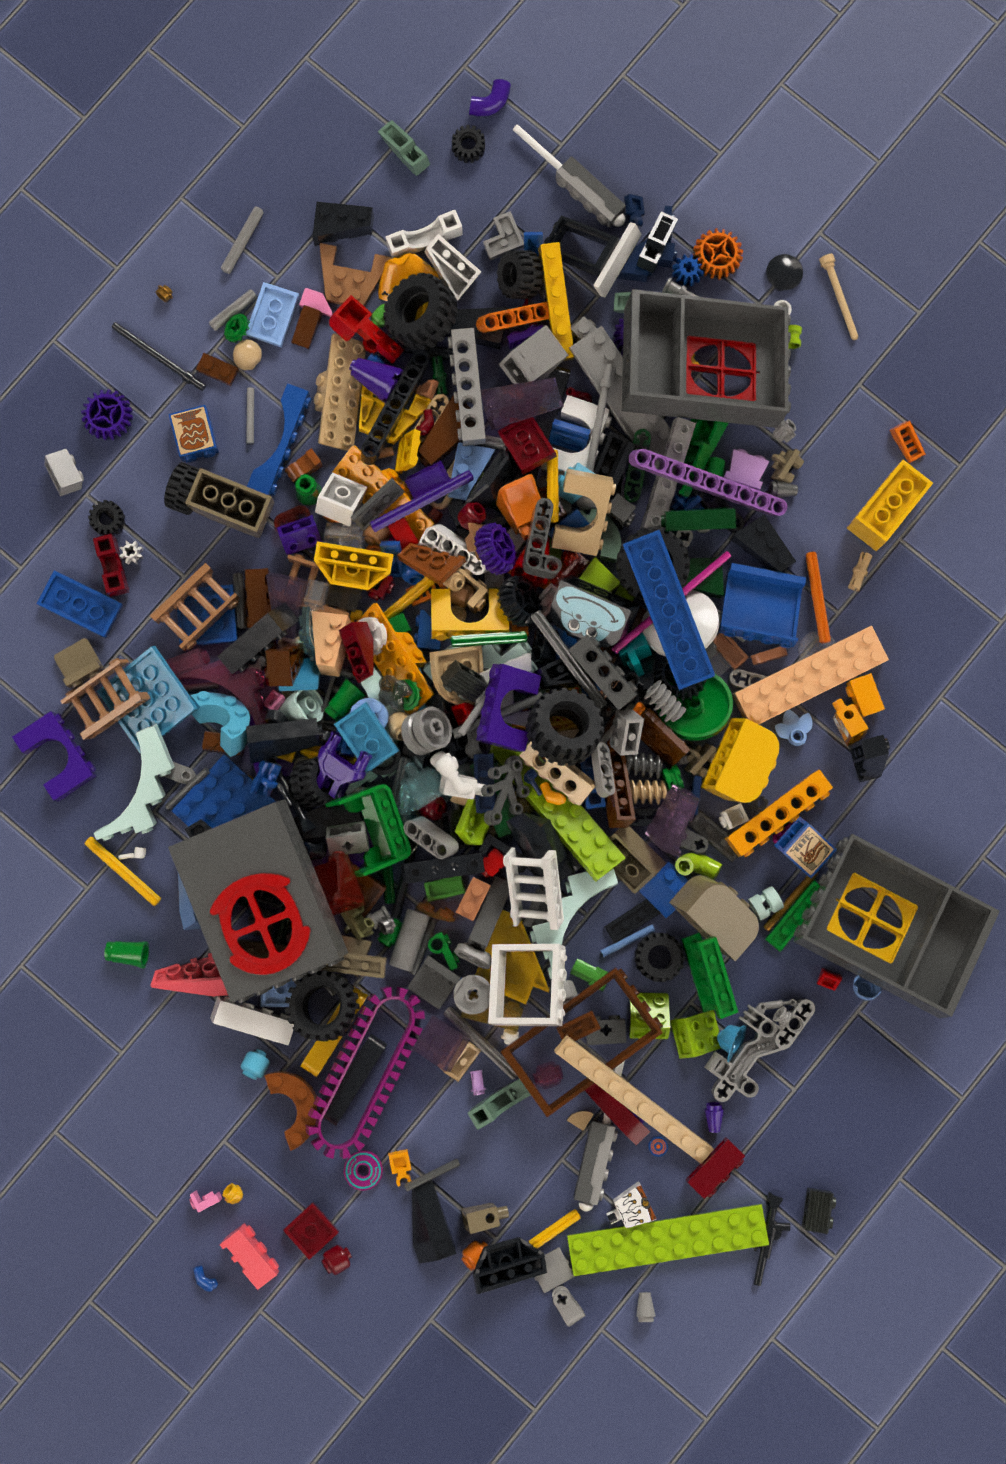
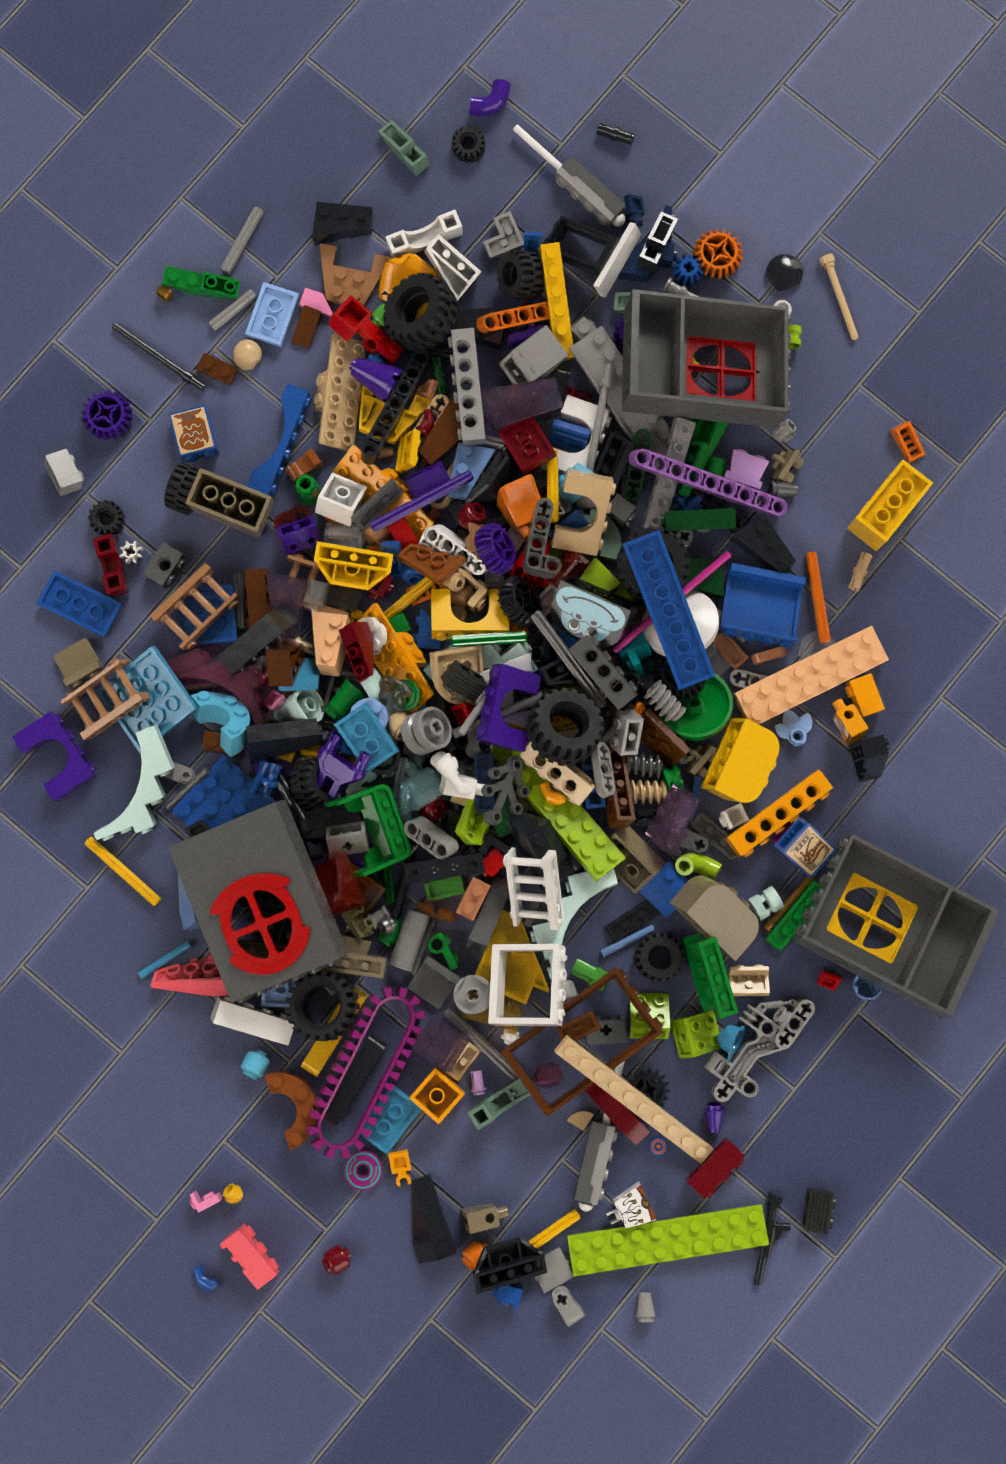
green plant [104,941,149,969] -> none
white hand [118,847,146,860] -> none
green gear [224,314,250,343] -> none
light grey bar [246,387,254,444] -> none
dark red plate [283,1202,339,1260] -> none
clear light blue plate [299,606,316,661] -> none
dark grey bar [404,1158,460,1192] -> none
light grey plate [454,942,492,969] -> none
dark blue hand [523,768,543,796] -> none
clear smoke pin [750,796,768,812] -> none
none -> dark azure bar [138,941,192,979]
none -> dark grey brick [143,542,186,589]
none -> green slope [162,265,241,299]
none -> dark azure tile [360,1083,421,1155]
none -> light orange brick [409,1066,465,1124]
none -> blue brick [492,1283,523,1310]
none -> black pin [596,123,635,145]
none -> black gear [629,1068,670,1107]
none -> tan bracket [728,965,770,996]

